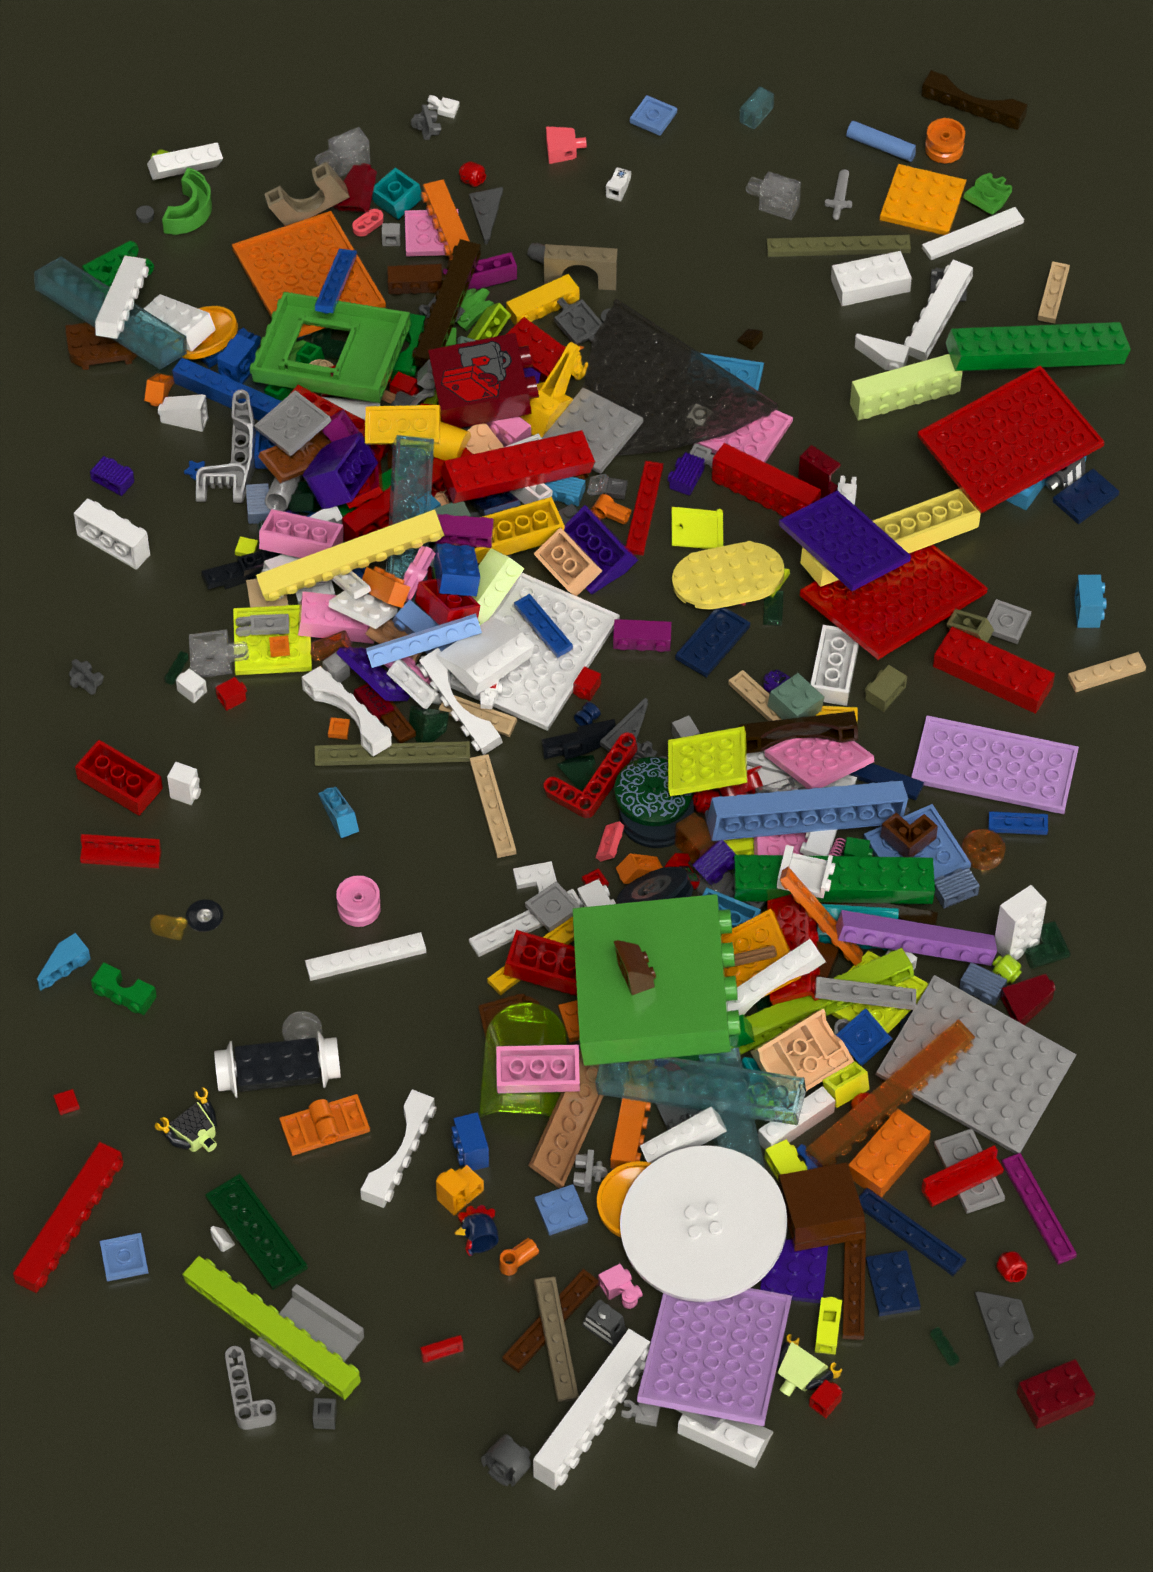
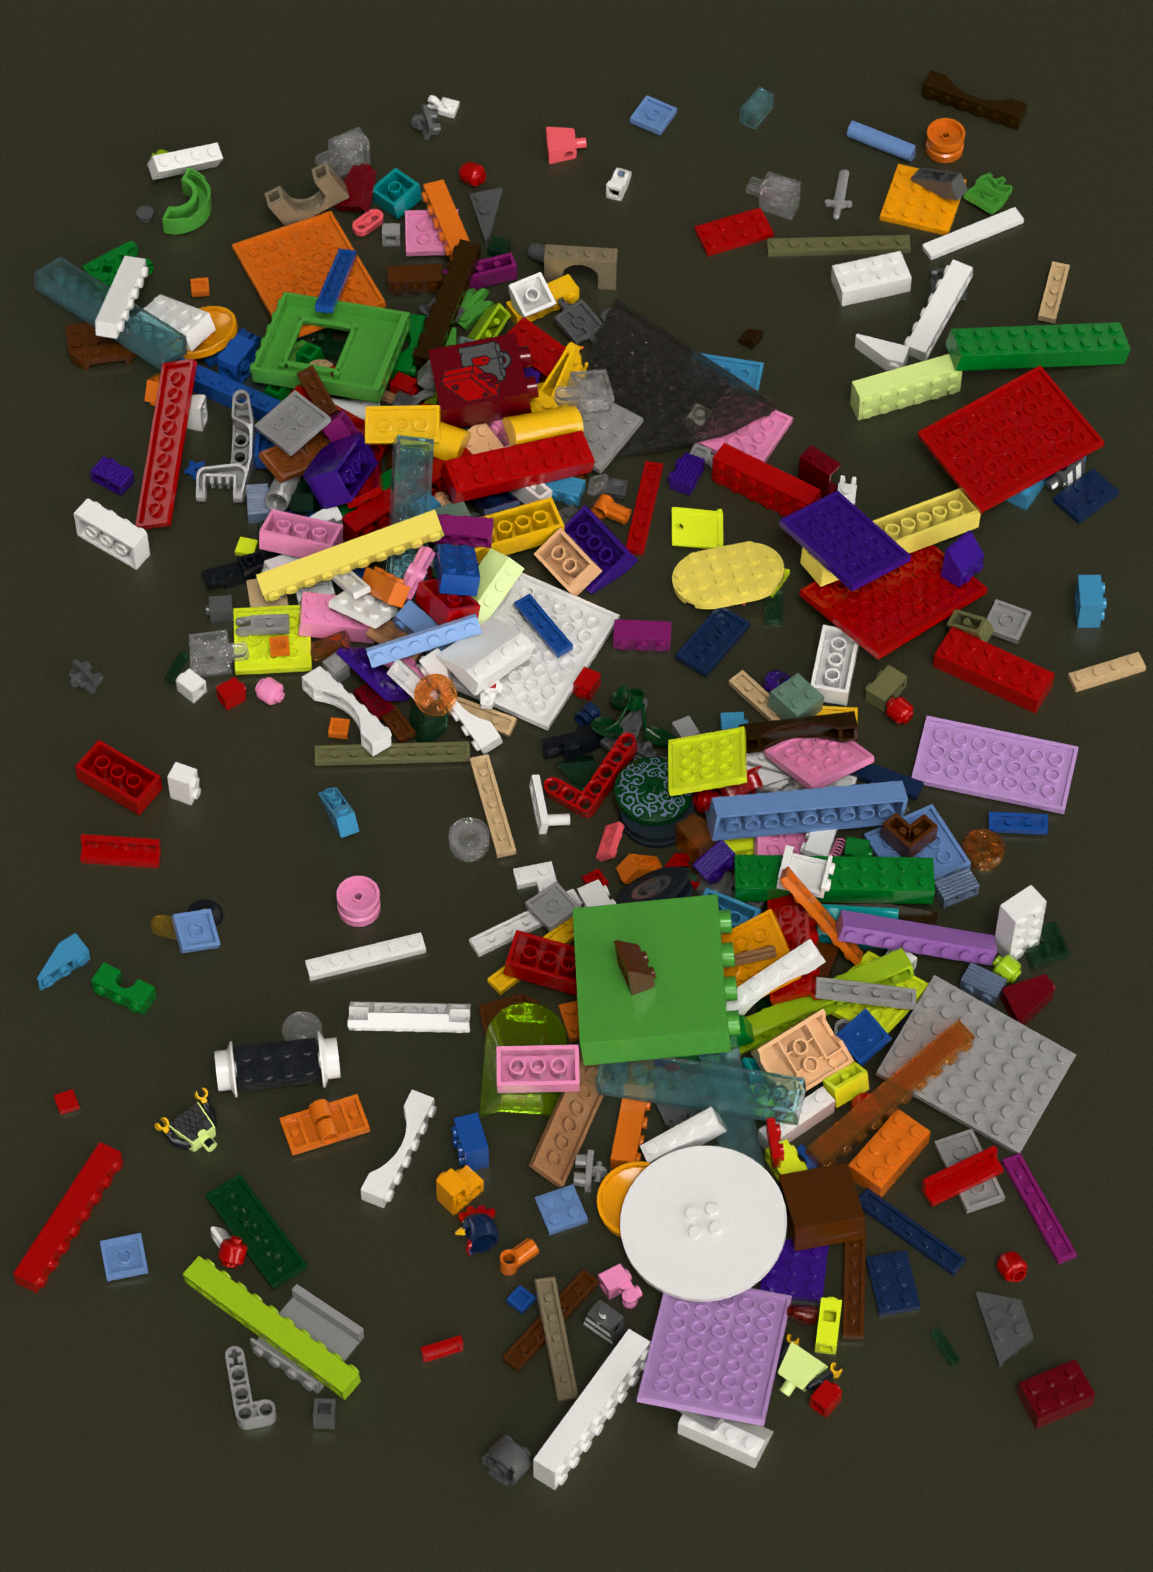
light grey plate [621,1400,660,1426] -> none
none -> red plate [135,358,197,530]
none -> medium blue plate [171,909,221,953]
none -> orange plate [190,277,210,297]
none -> dark grey brick [205,595,234,623]
none -> red head [218,1236,248,1268]
none -> bright pink head [255,677,285,705]
none -> reddish brown tile [297,365,339,417]
none -> white slope [348,1001,471,1033]
none -> clear orange wheel [414,674,457,717]
none -> clear wheel [448,817,490,862]
none -> clear green brick [487,236,511,258]
none -> yellow brick [502,405,583,446]
none -> blue plate [506,1285,536,1315]
none -> white slope [508,272,557,318]
none -> white piece [529,775,570,834]
none -> clear brick [554,369,614,414]
none -> dark green plant [591,685,677,746]
none -> red plate [694,207,774,257]
none -> dark azure brick [720,712,748,730]
none -> red plate [766,1117,785,1169]
none -> clear red cone [787,1305,818,1326]
none -> red head [885,696,914,725]
none -> dark grey slope [911,167,968,200]
none -> dark purple slope [941,530,984,587]

